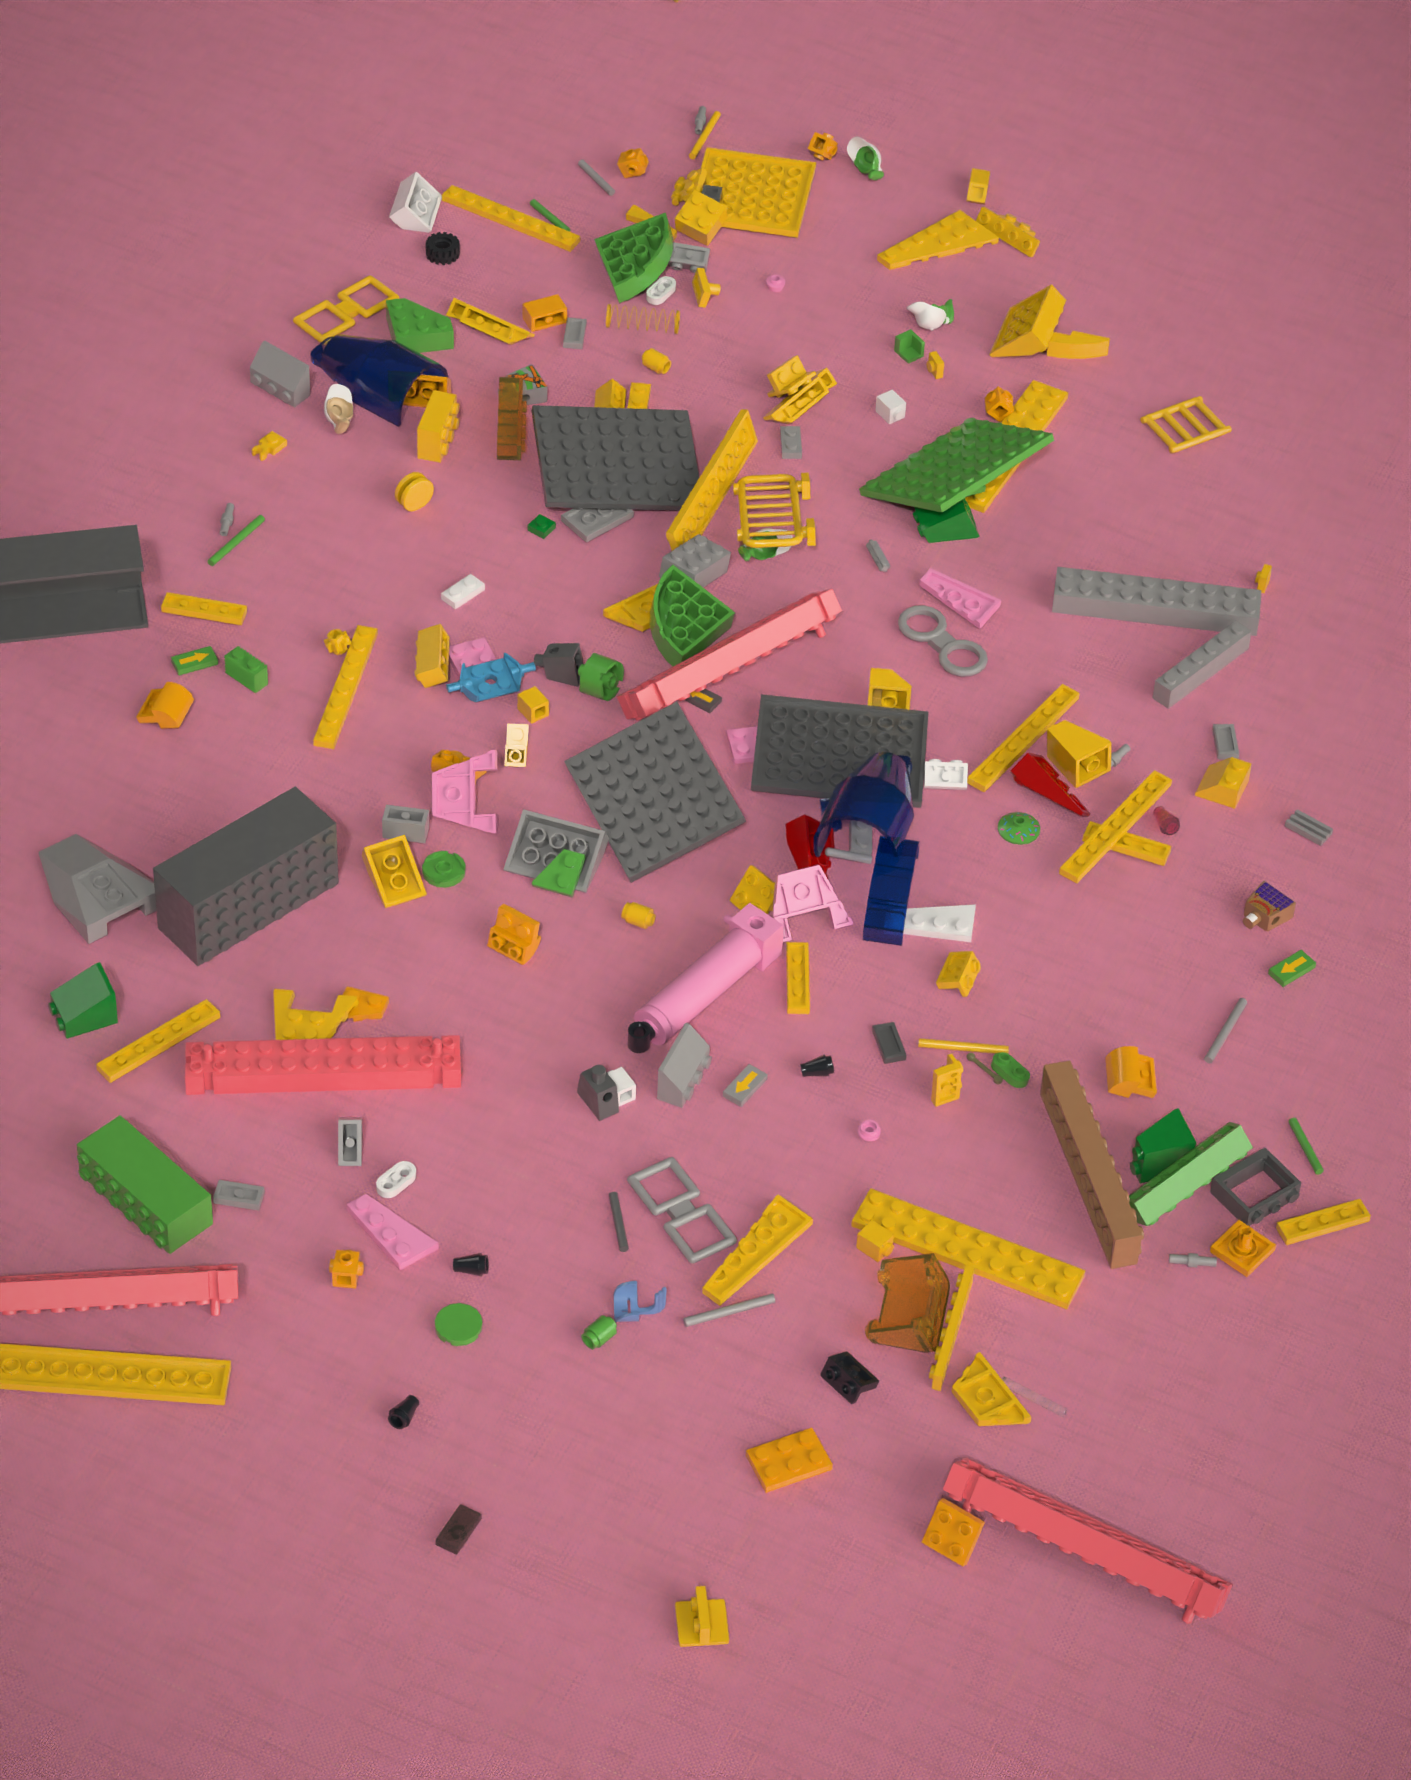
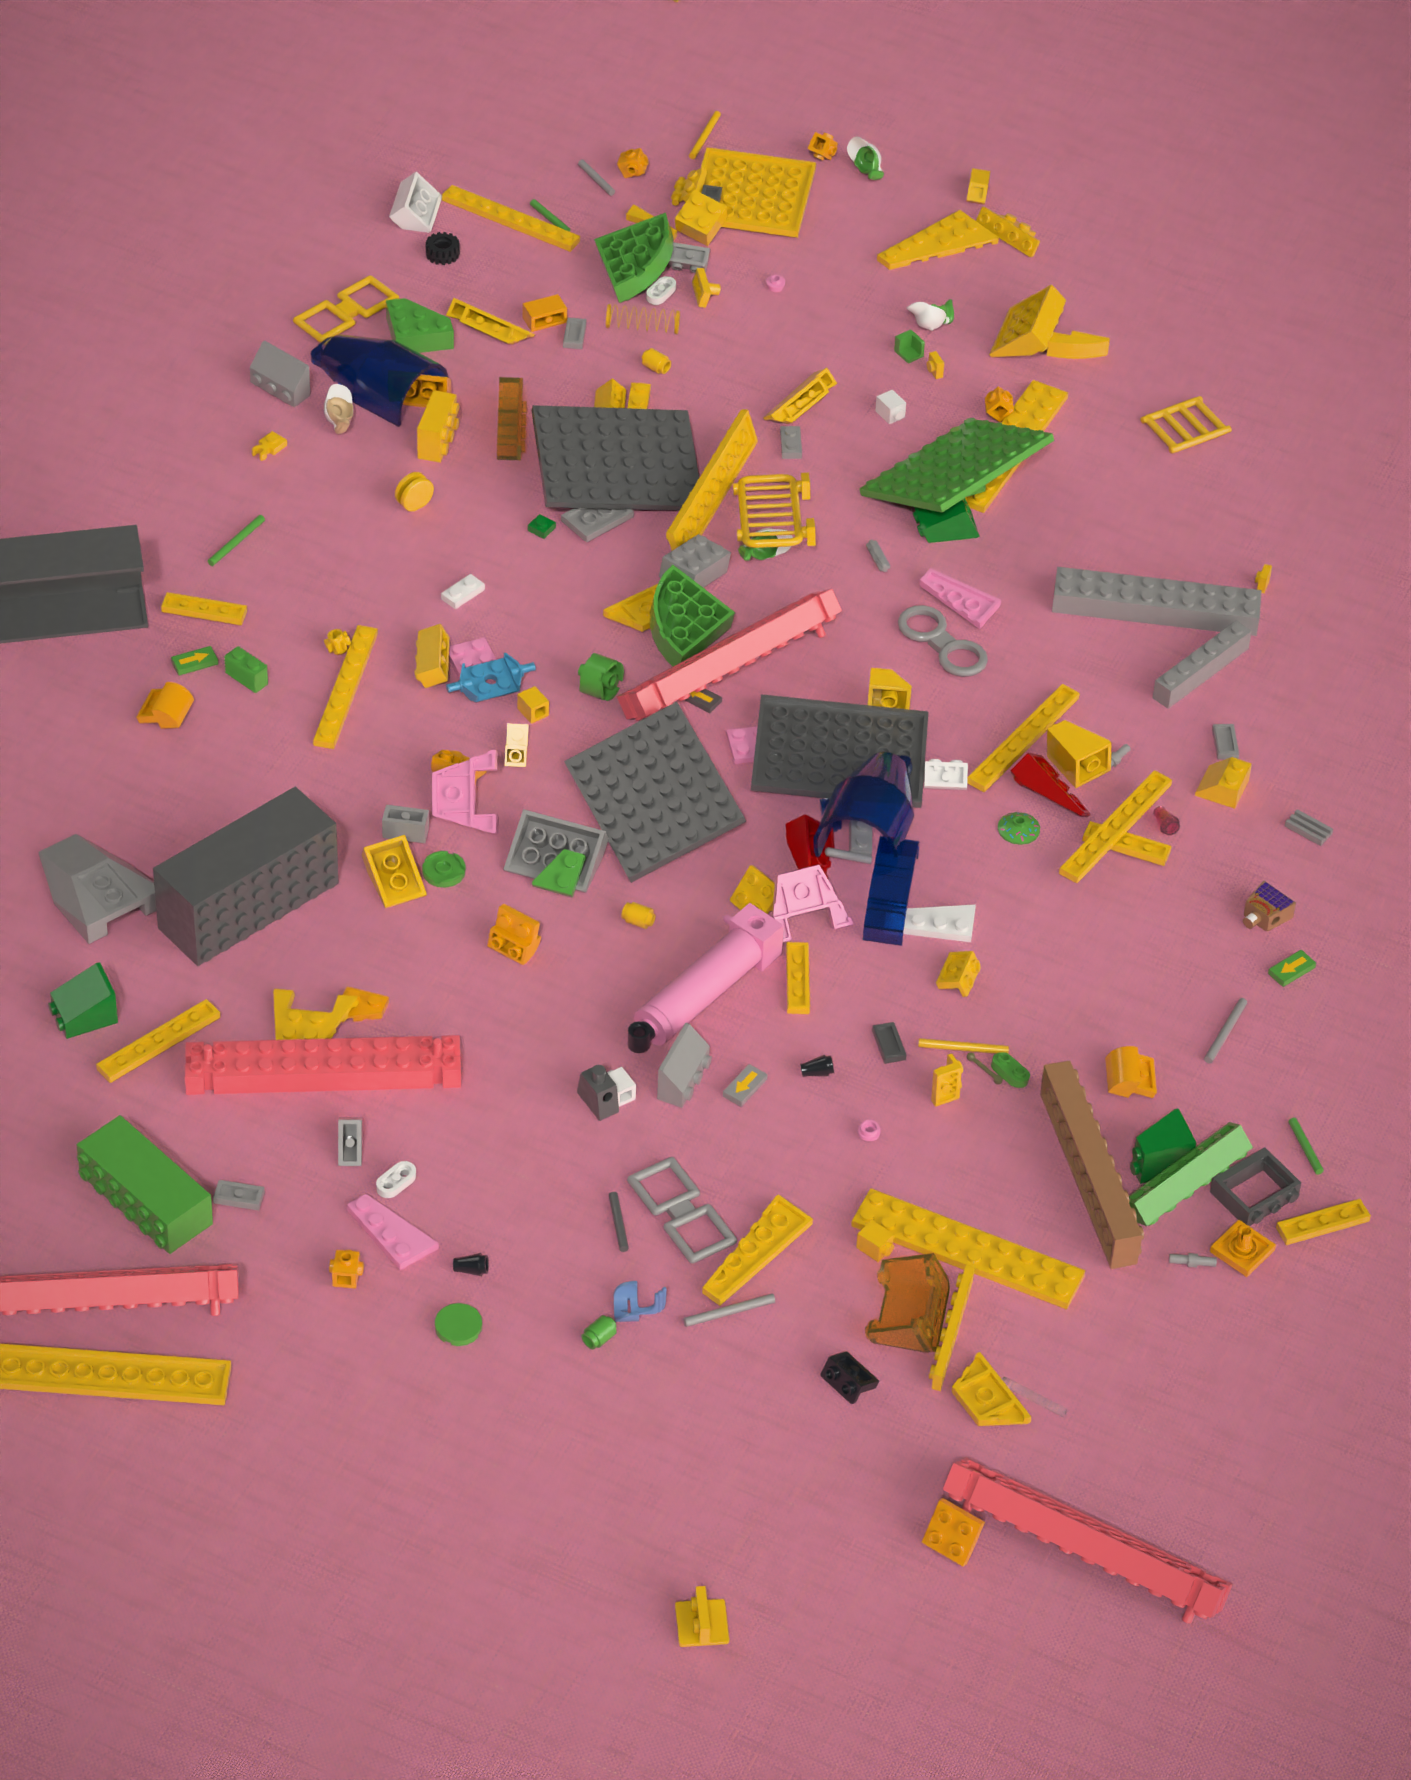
light grey bar [219,503,234,536] -> none
black cone [388,1395,419,1429] -> none
clear smoke plate [435,1504,482,1555] -> none
torso [498,364,547,407] -> none
dark grey torso [534,643,583,687] -> none
light grey bar [695,106,706,134] -> none
light orange plate [746,1428,833,1493] -> none
yellow bracket [767,355,816,398] -> none

